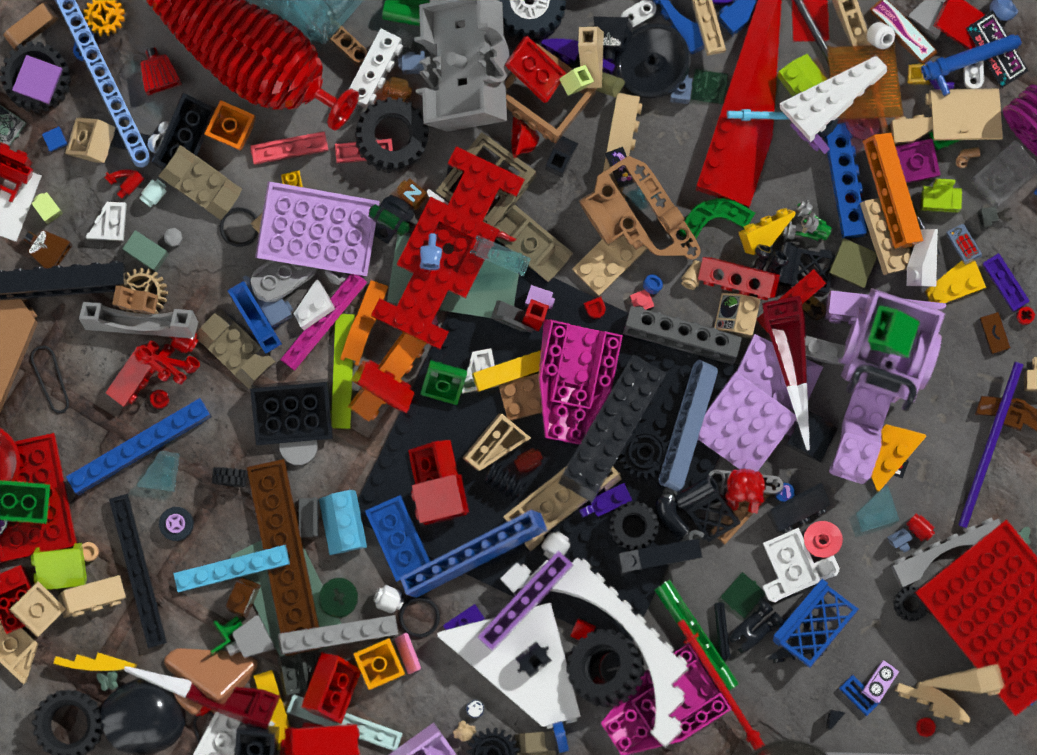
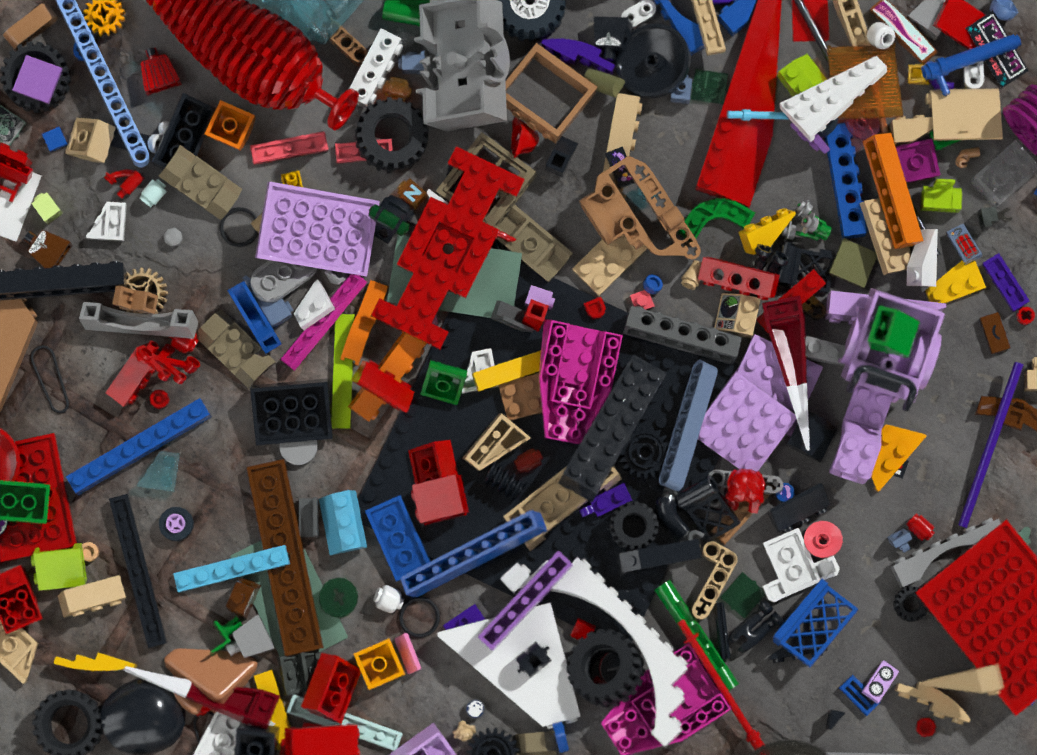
tan tile [10,582,66,637] -> none
sand green piece [97,671,118,691] -> none
sand green panel [122,230,169,272] -> none
black tyre [212,467,248,487] -> none
light grey arch [278,615,398,655] -> none
medium blue piece [420,233,442,270] -> none
clear light blue container [470,236,531,276] -> none
red tile [505,36,567,103] -> none
white head [541,531,570,559] -> none
yellowish green brick [559,65,594,96] -> none
tan slope [578,27,604,88] -> none
clear light blue wing [856,485,899,532] -> none
none -> tan beam [691,541,738,620]

